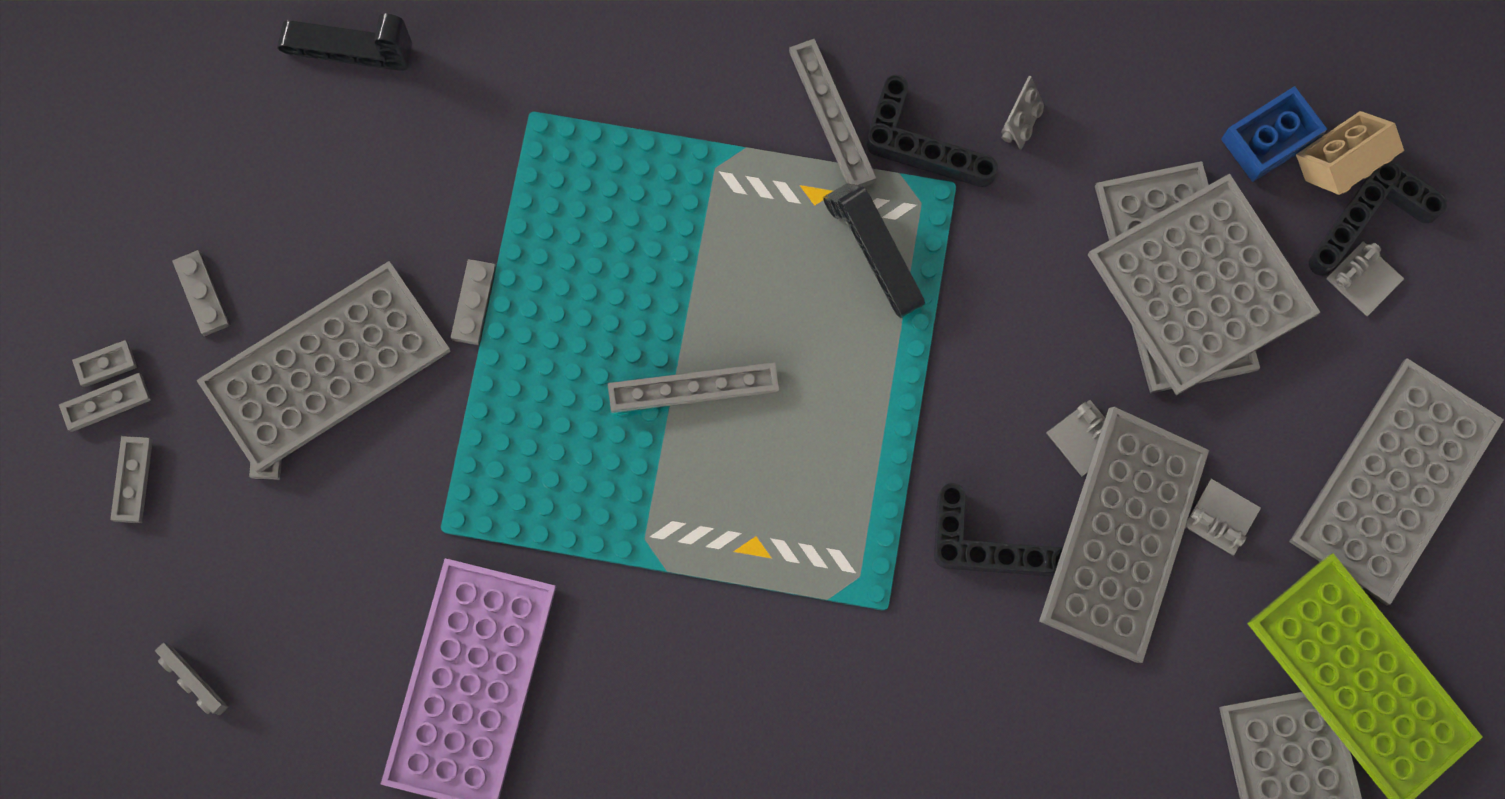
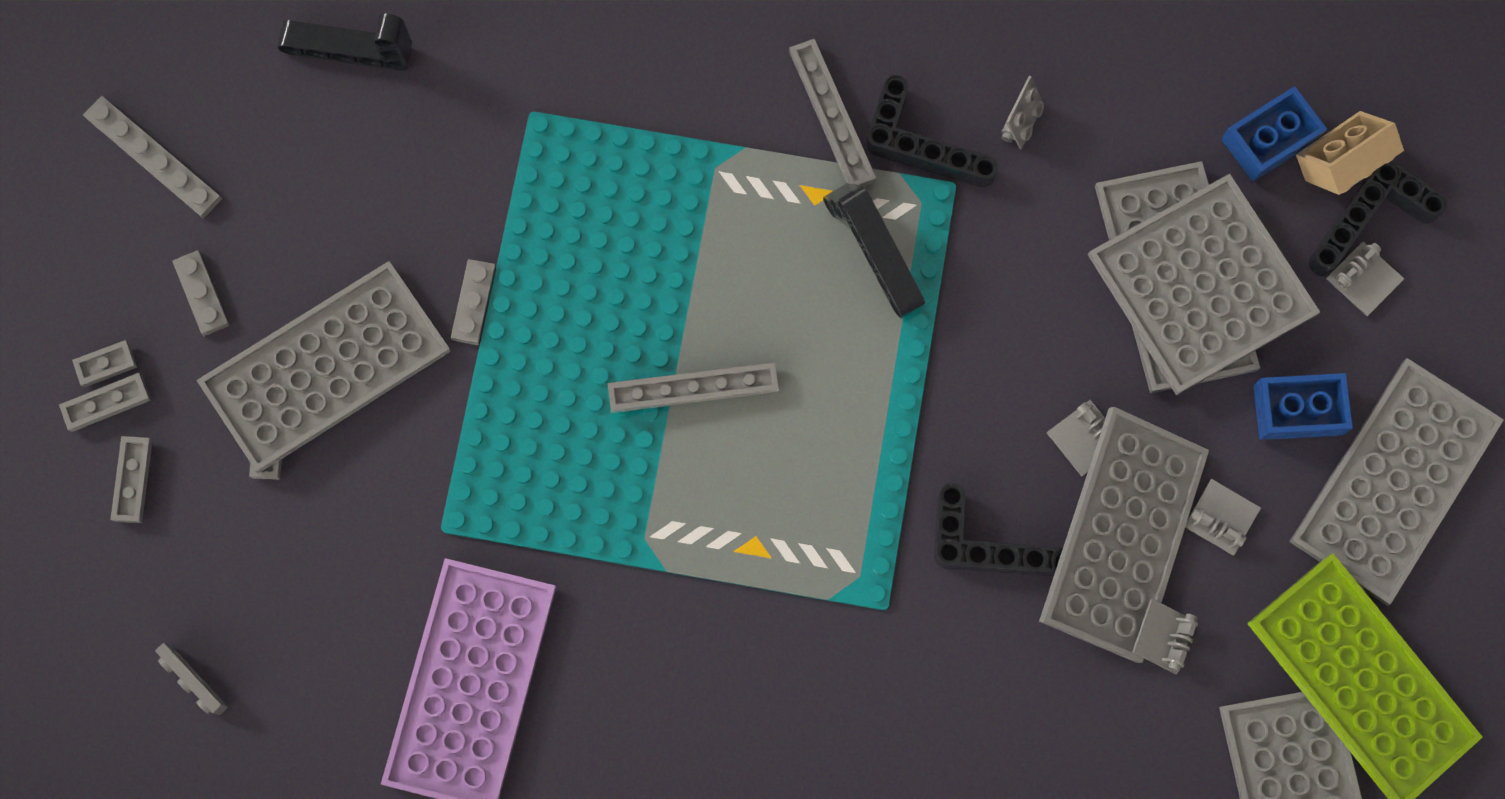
none -> light grey plate [83,96,222,219]
none -> light grey hinge [1132,599,1198,674]
none -> blue brick [1253,373,1353,440]

